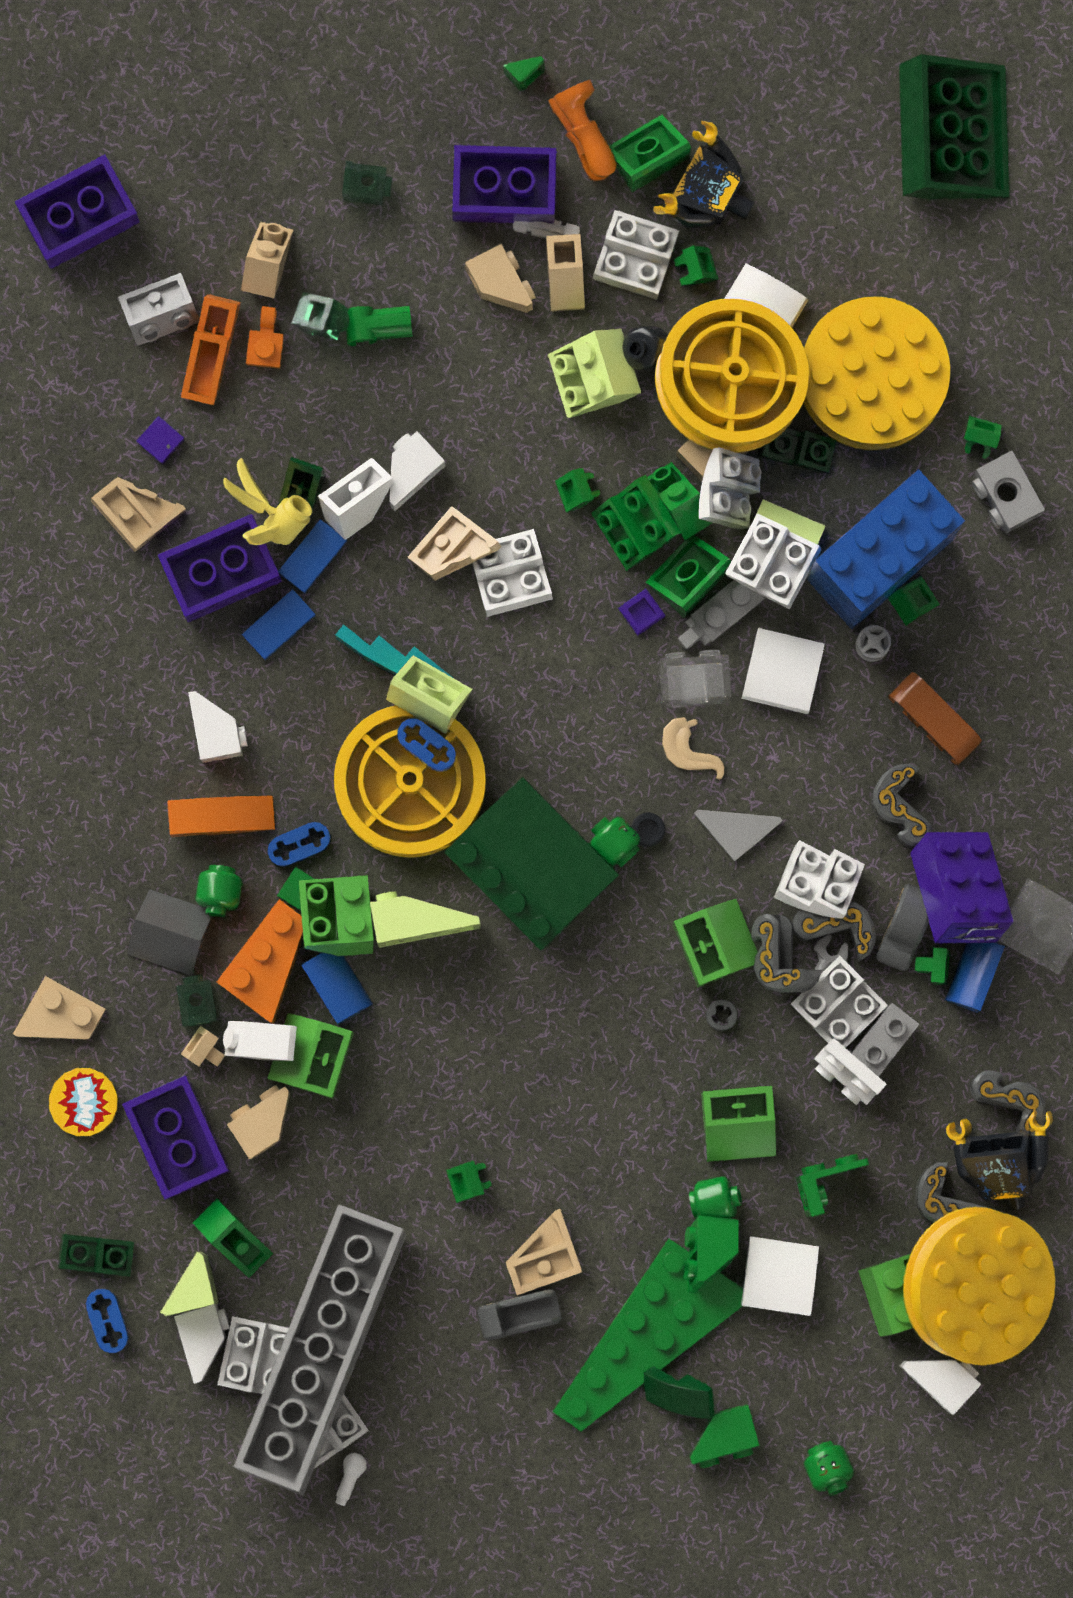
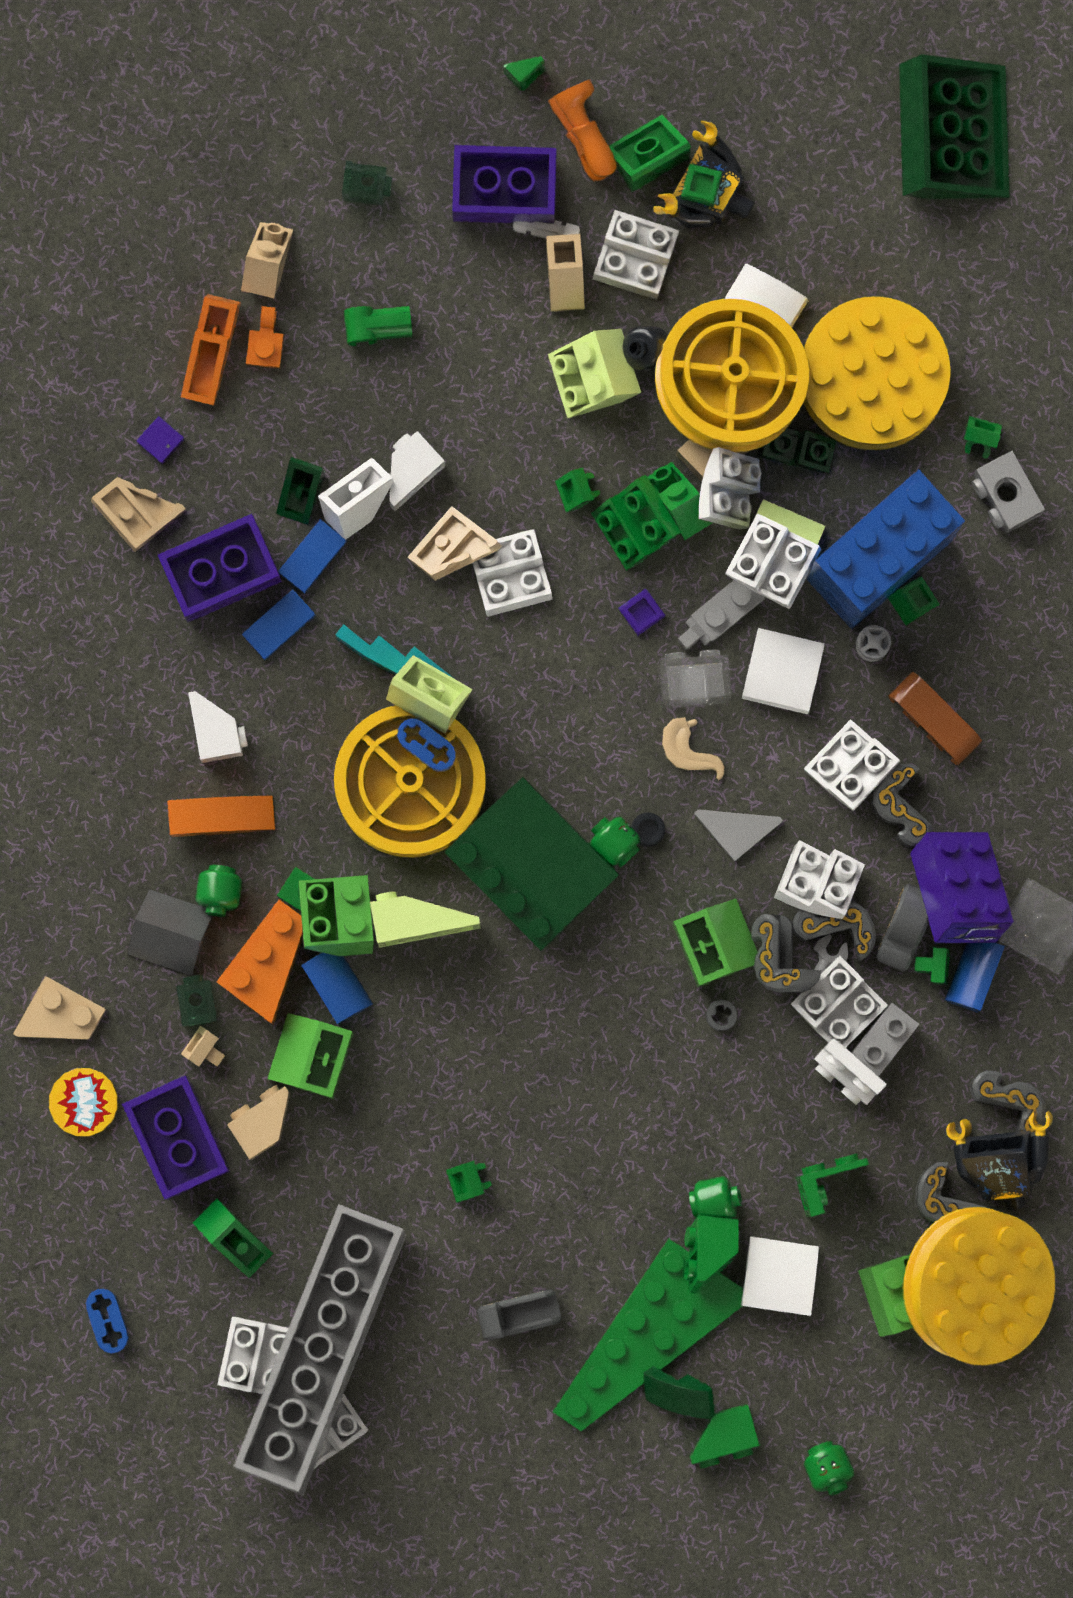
dark purple brick [15,154,140,270] -> none
dark green slope [58,1234,134,1276] -> none
light grey bracket [118,273,199,346] -> none
yellowish green slope [160,1252,219,1316] -> none
white slope [174,1304,230,1384] -> none
light yellow plant [223,458,312,545] -> none
white slope [223,1021,297,1061] -> none
blue beam [268,822,331,867] -> none
clear green brick [291,292,349,340] -> none
white piece [335,1453,367,1506] -> none
tan slope [465,244,535,313] -> none
tan wing [505,1209,582,1295] -> none
green slope [646,535,732,618] -> none
green tile [674,246,719,286] -> none
bright green slope [701,1086,776,1162] -> none
white slope [899,1360,981,1415] -> none
none -> green tile [681,164,722,207]
none -> white slope [804,719,900,811]

